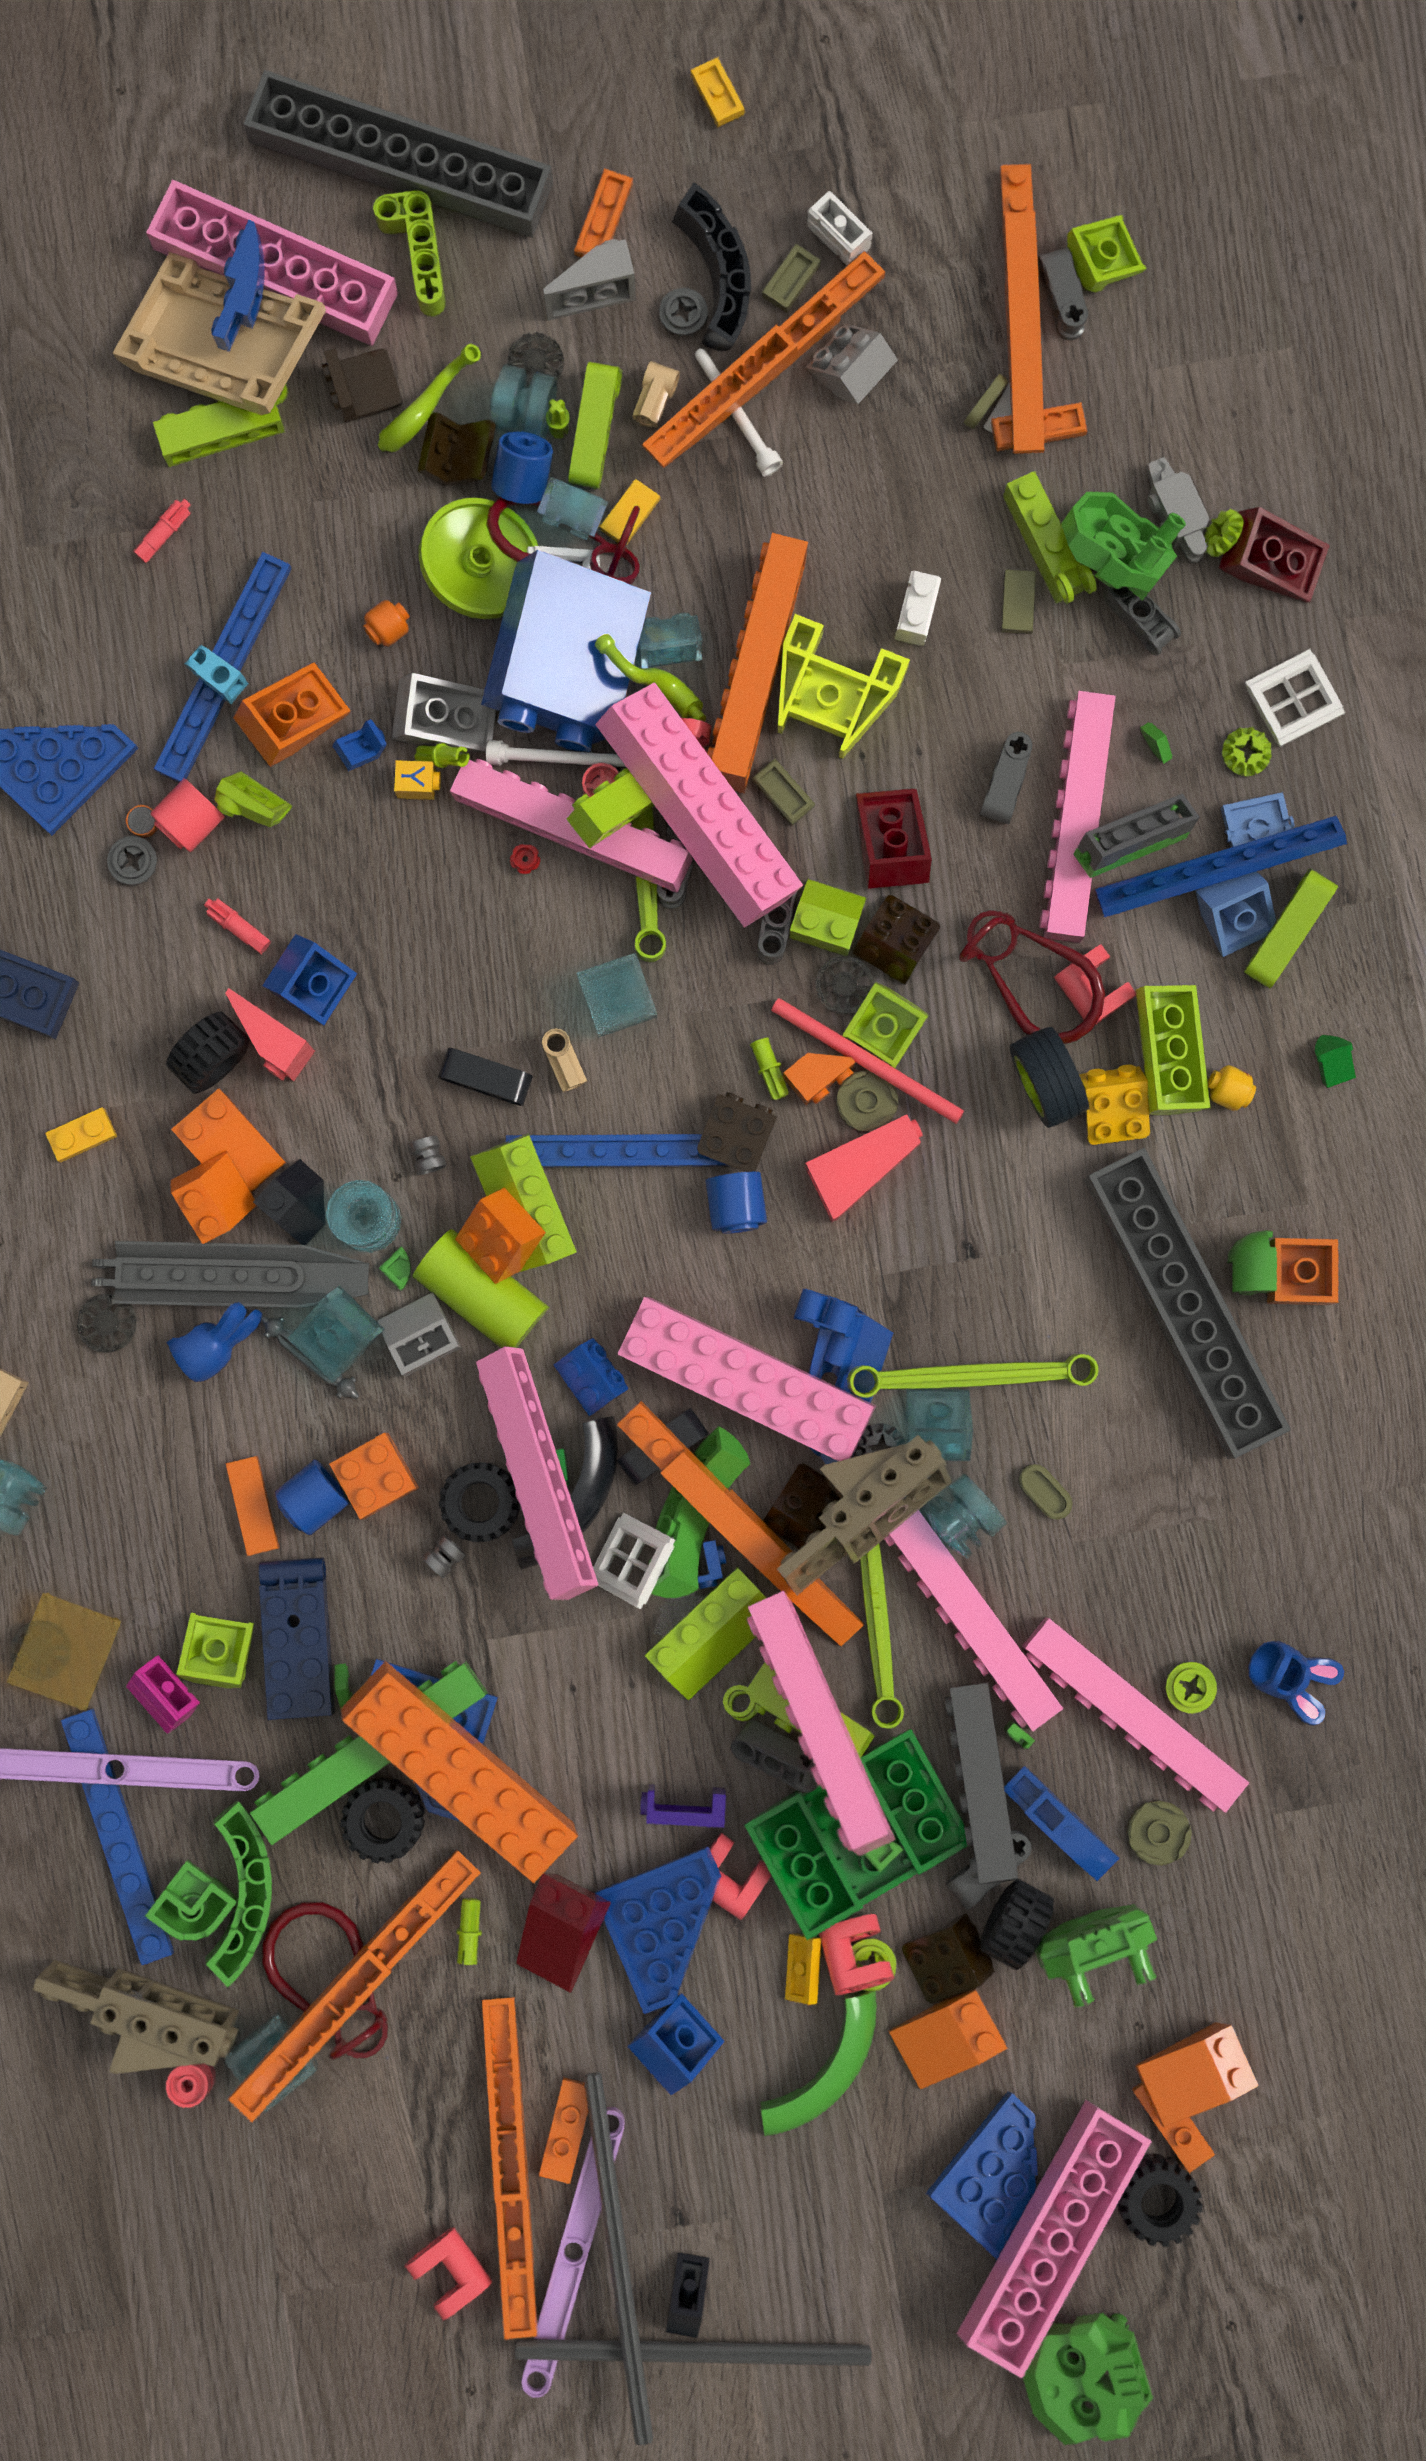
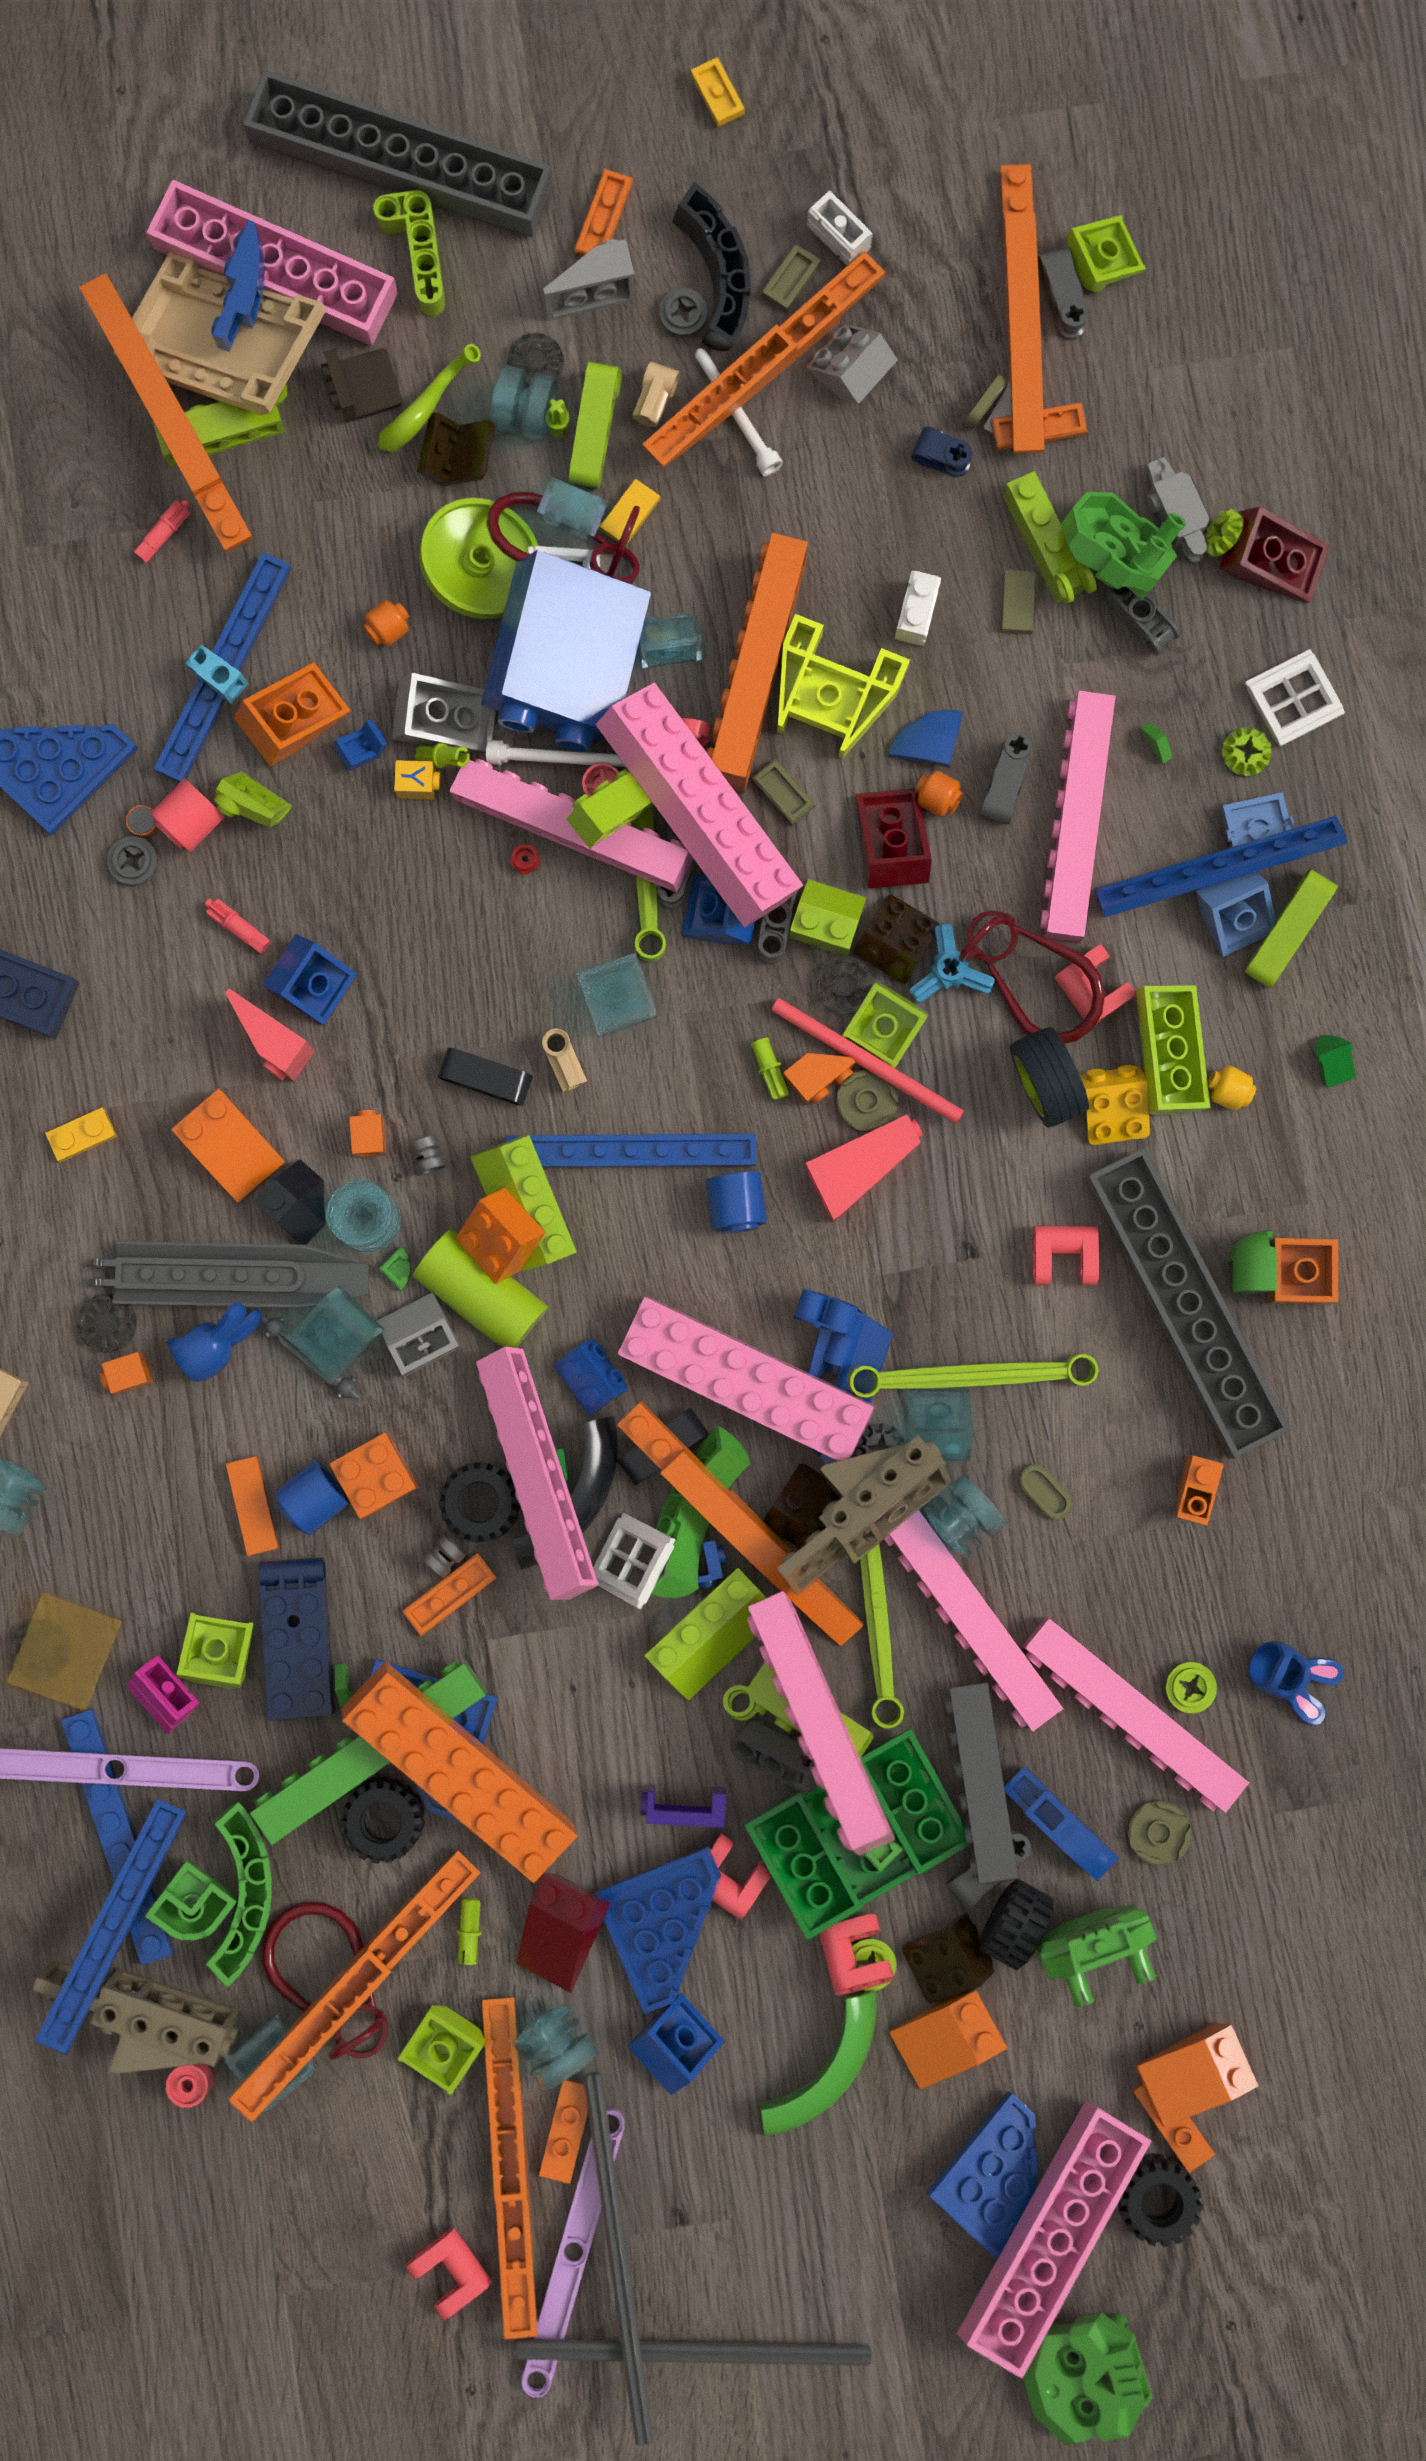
black tyre [166,1011,250,1094] -> none
orange slope [171,1151,257,1245] -> none
blue piece [491,431,553,504] -> none
lime animal [595,634,706,722] -> none
black slope [665,2252,710,2338] -> none
dark brown bracket [697,1092,777,1172] -> none
yellow plate [785,1933,821,2005] -> none
bright green tile [1003,1720,1035,1749] -> none
dark grey piece [1073,793,1200,878] -> none
none -> blue plate [35,1799,187,2056]
none -> orange slope [79,273,253,553]
none -> orange brick [100,1352,153,1395]
none -> orange brick [349,1110,387,1158]
none -> lime slope [397,2005,486,2095]
none -> orange tile [402,1553,497,1636]
none -> clear light blue wheel [512,2004,599,2091]
none -> blue slope [682,875,755,945]
none -> blue brick [888,710,963,768]
none -> dark azure bush [909,924,994,1003]
none -> dark blue piece [911,427,972,477]
none -> orange head [915,770,963,817]
none -> coral connector [1032,1226,1099,1285]
none -> orange slope [1176,1455,1224,1526]

